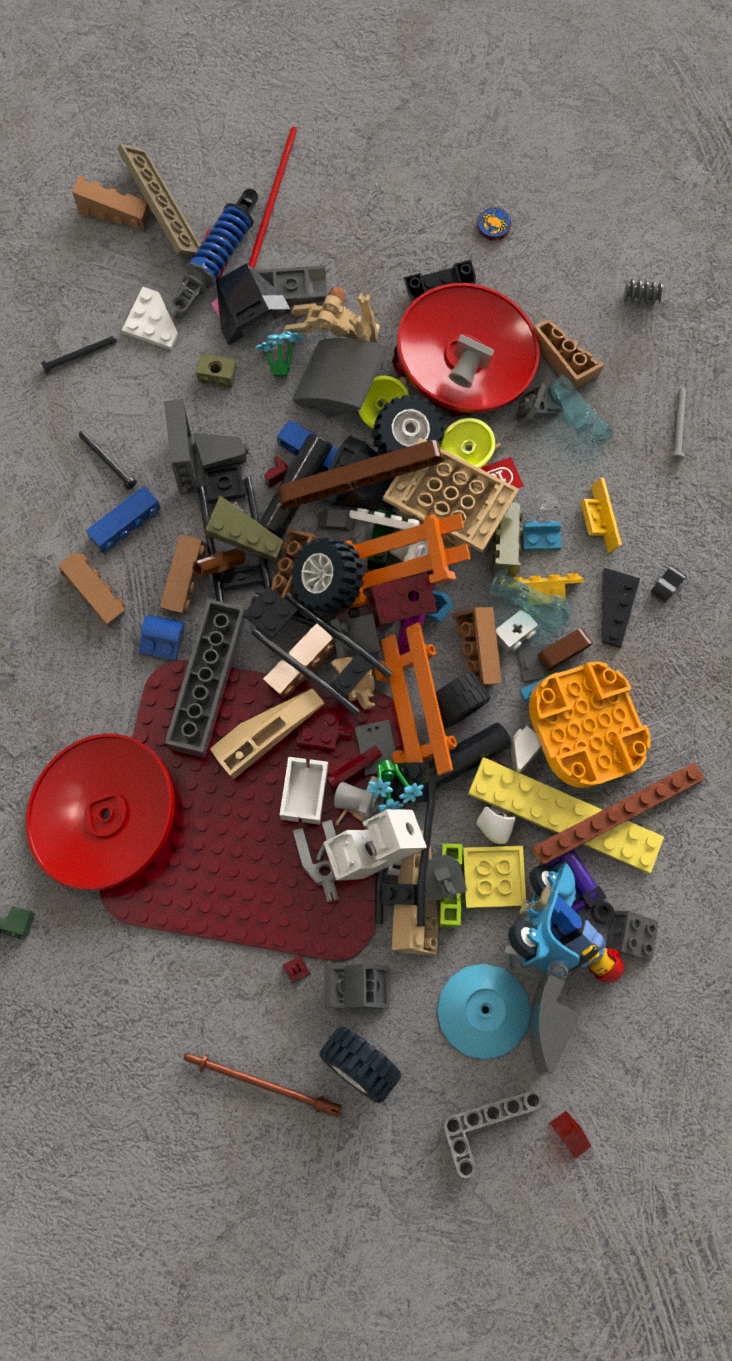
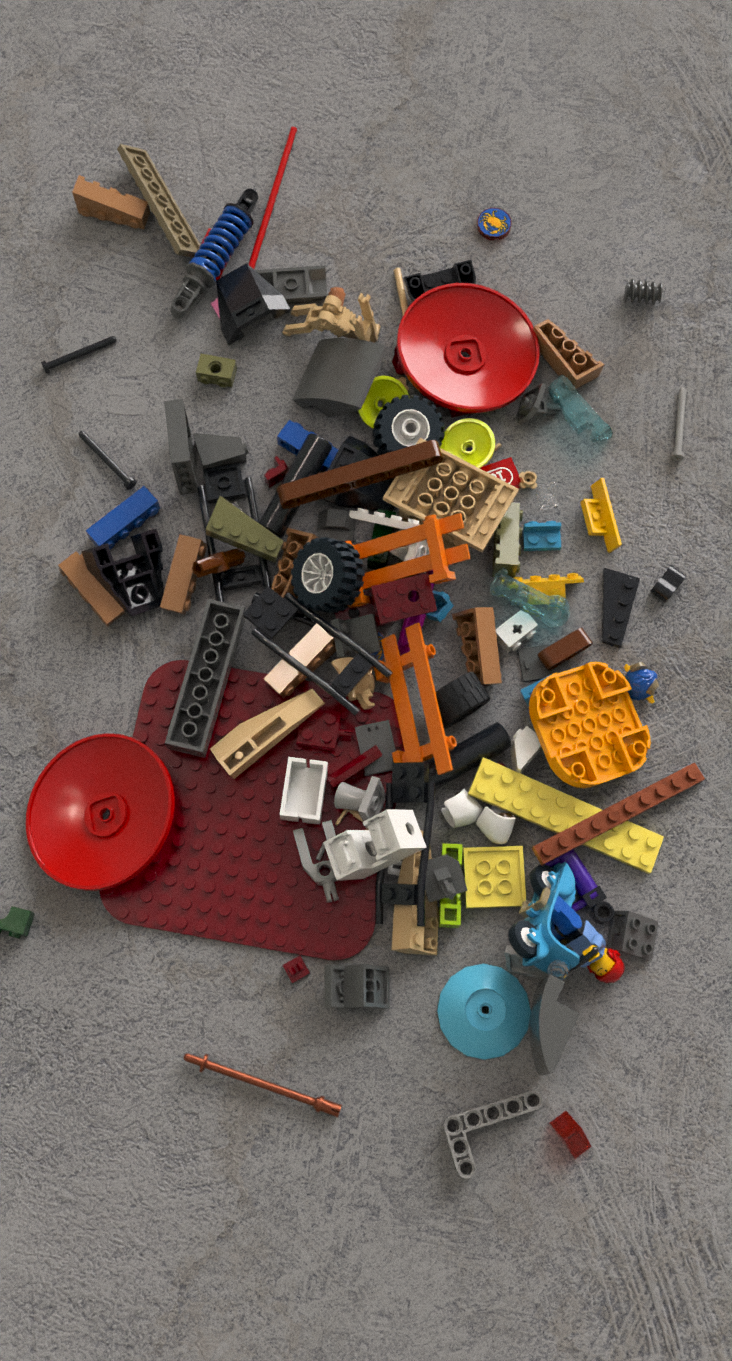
white plate [122,287,178,350] -> none
blue brick [139,615,186,660] -> none
plant [255,331,304,377] -> none
black wheel [320,1026,401,1103] -> none
medium azure plant [366,760,423,812] -> none
light grey plant [448,334,495,388] -> none
none -> black wedge [81,528,164,617]
none -> tan bar [394,268,408,315]
none -> white piece [441,789,483,828]
none -> tan plate [519,471,537,489]
none -> blue hair [624,662,659,704]

